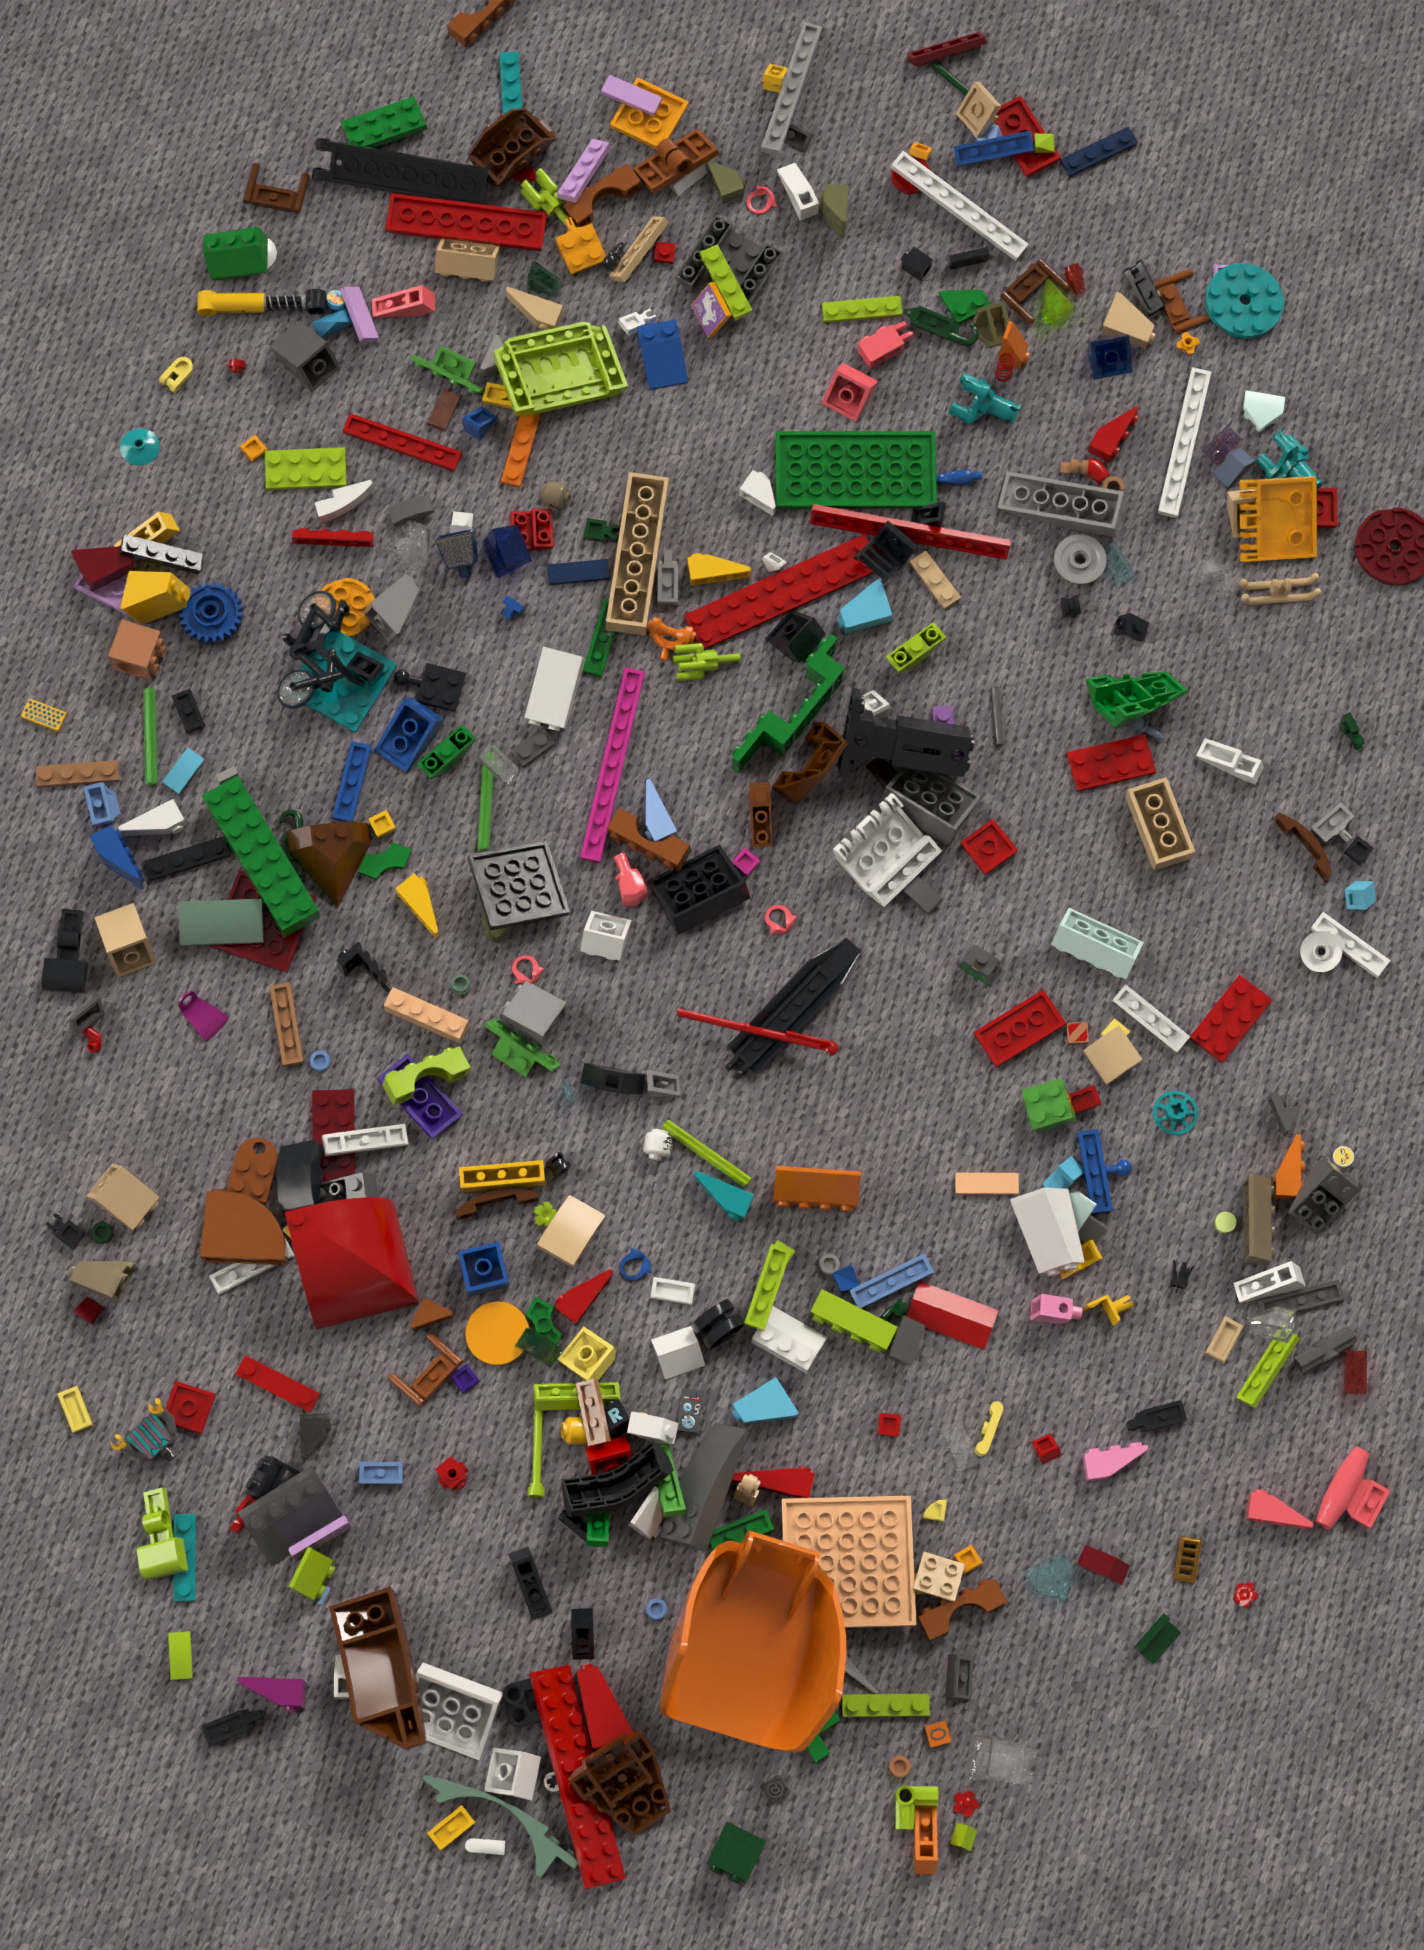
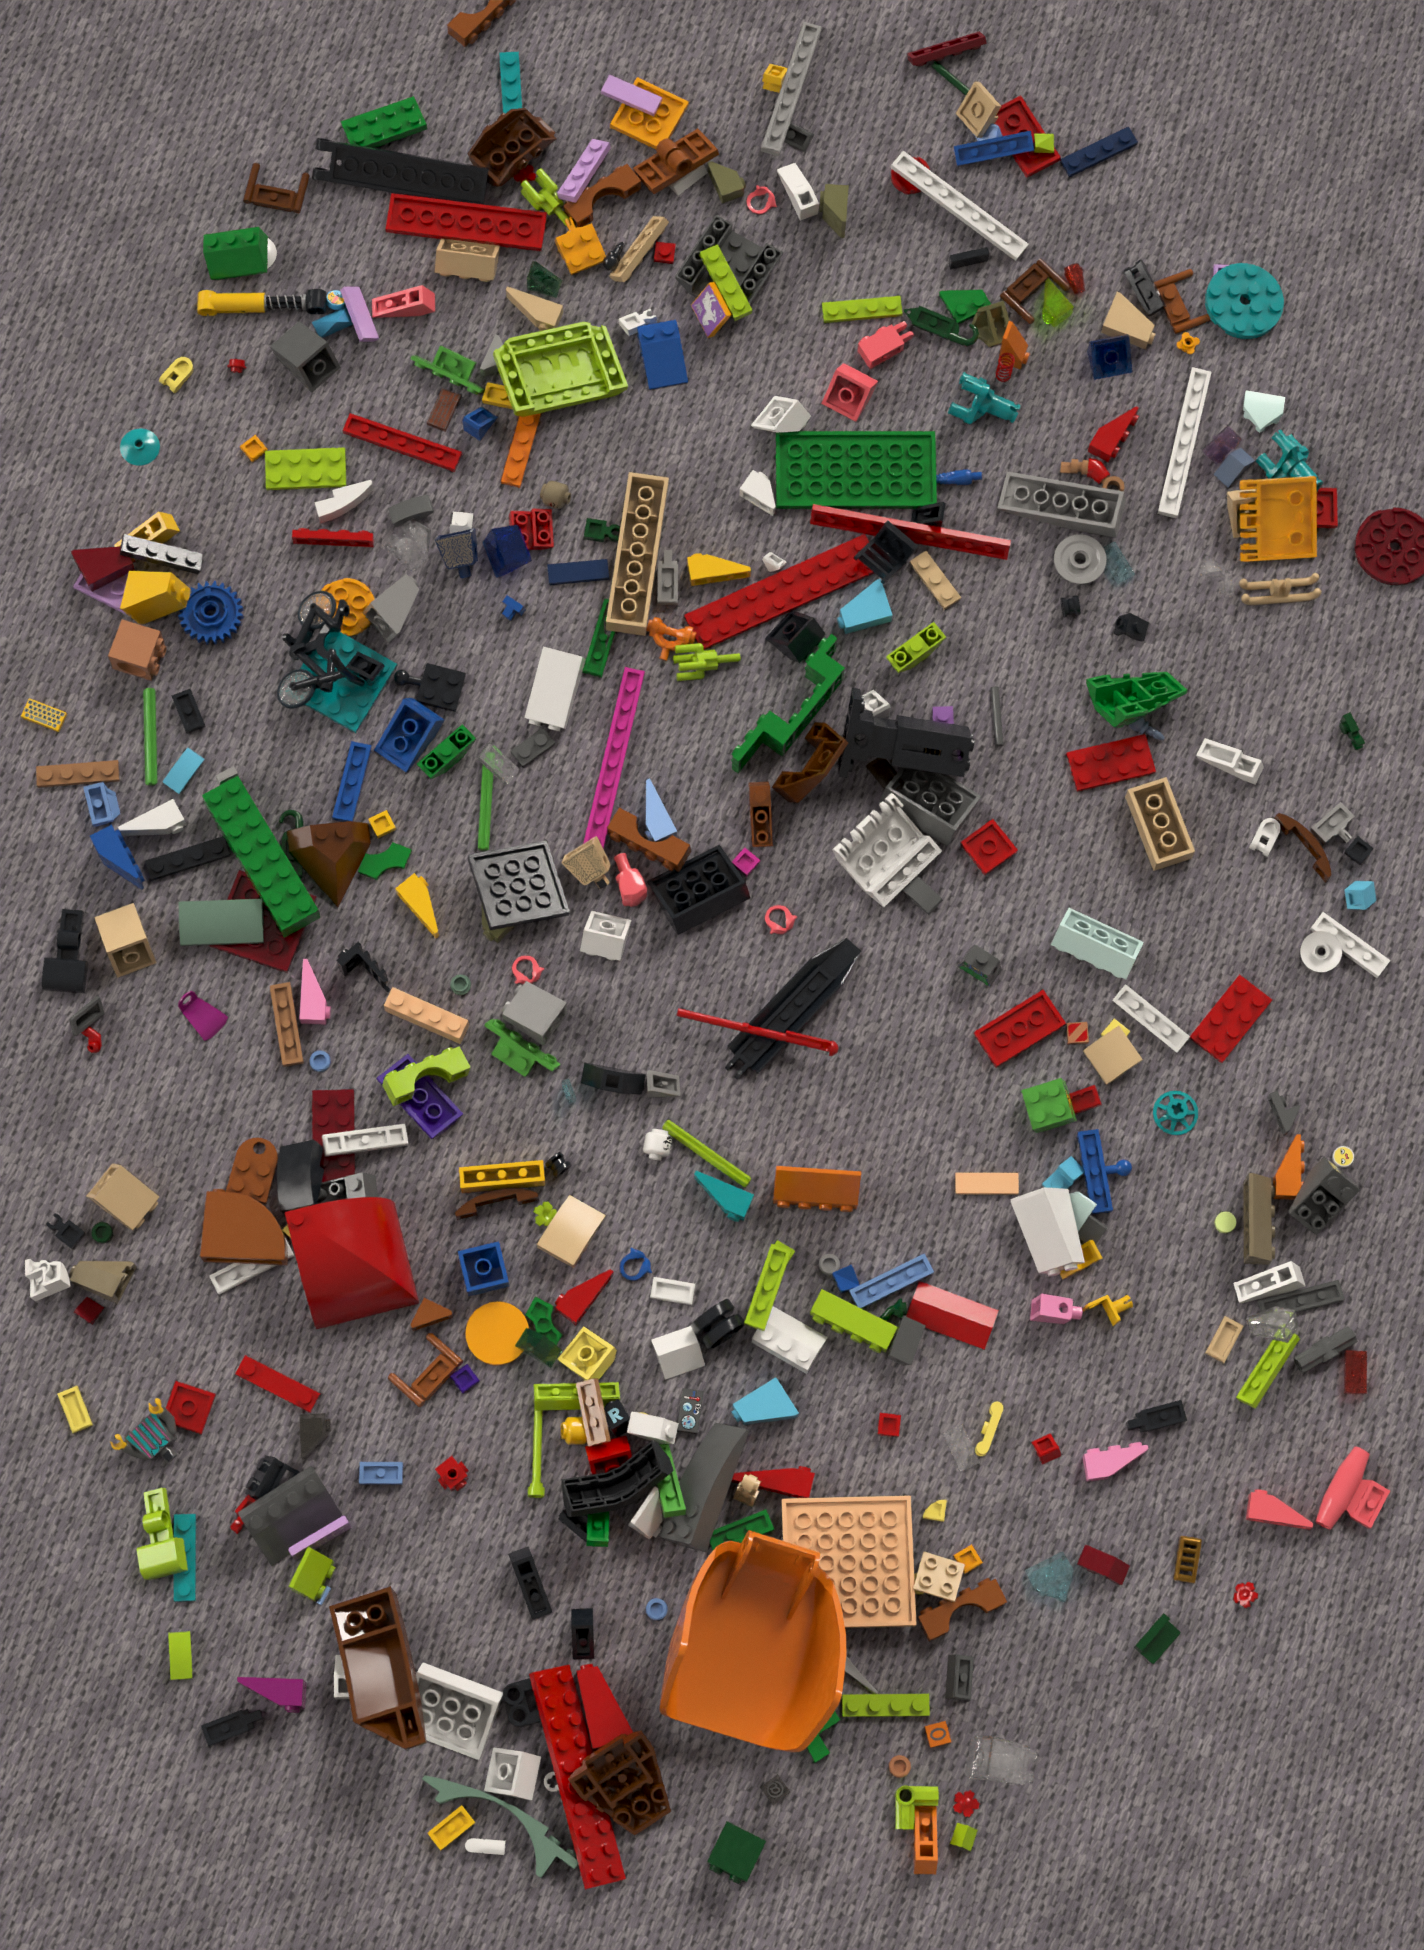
black brick [901,247,933,281] -> none
light orange tile [909,142,933,160] -> none
black piece [1170,1260,1194,1293] -> none
none -> white slope [25,1259,70,1301]
none -> bright pink slope [300,959,331,1025]
none -> tan torso [561,836,611,889]
none -> white slope [751,396,811,433]
none -> white plate [1249,818,1281,857]

